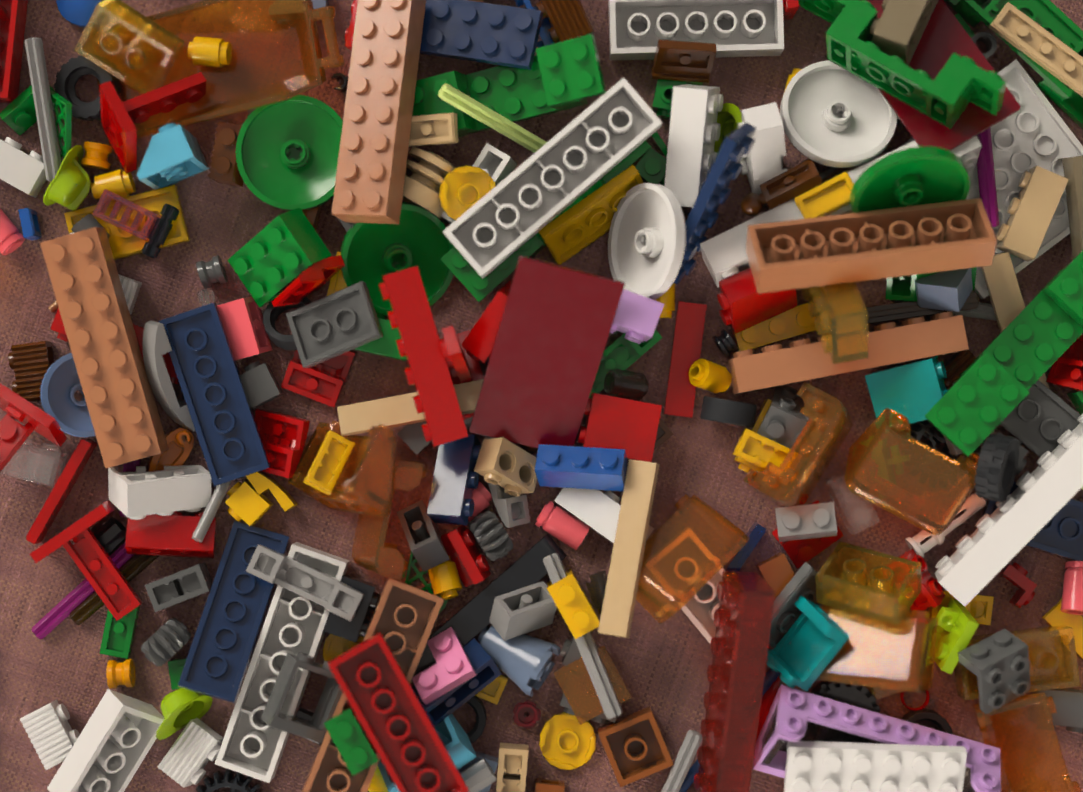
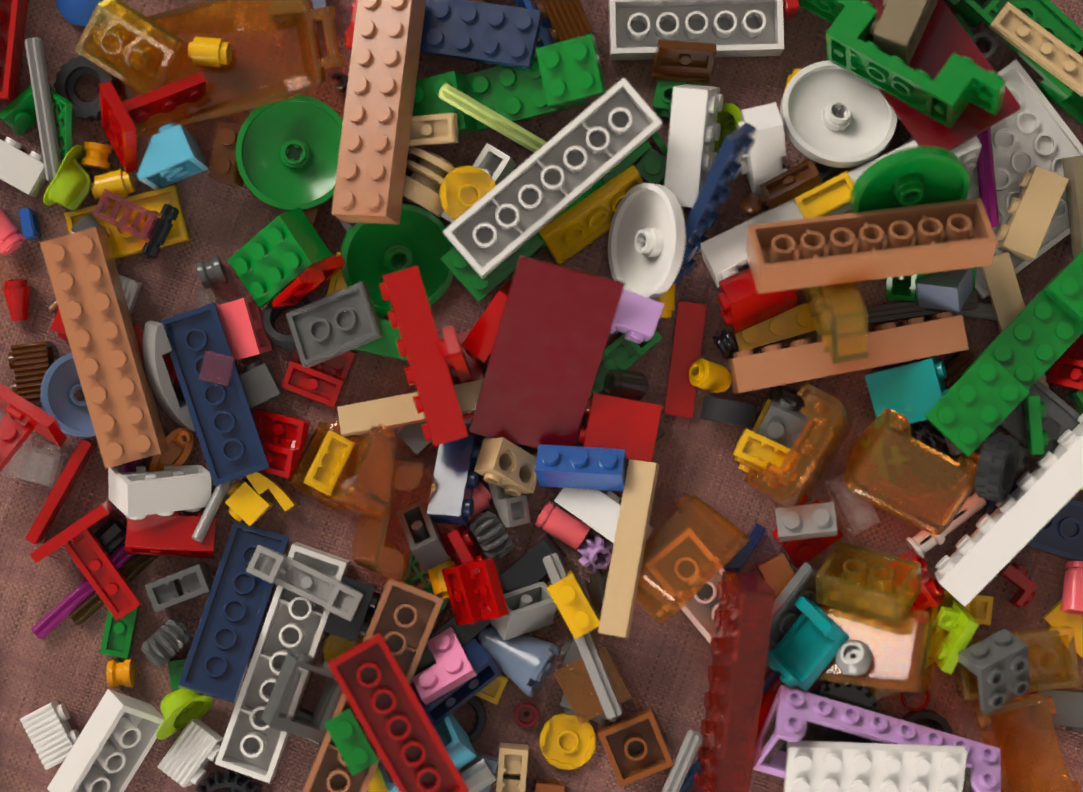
none -> red cone [2,279,31,321]
none -> clear pink tile [199,351,236,386]
none -> red slope [441,558,509,625]
none -> lavender gear [577,535,613,573]
none -> light grey plate [836,640,873,676]
none -> green plate [1023,396,1048,455]

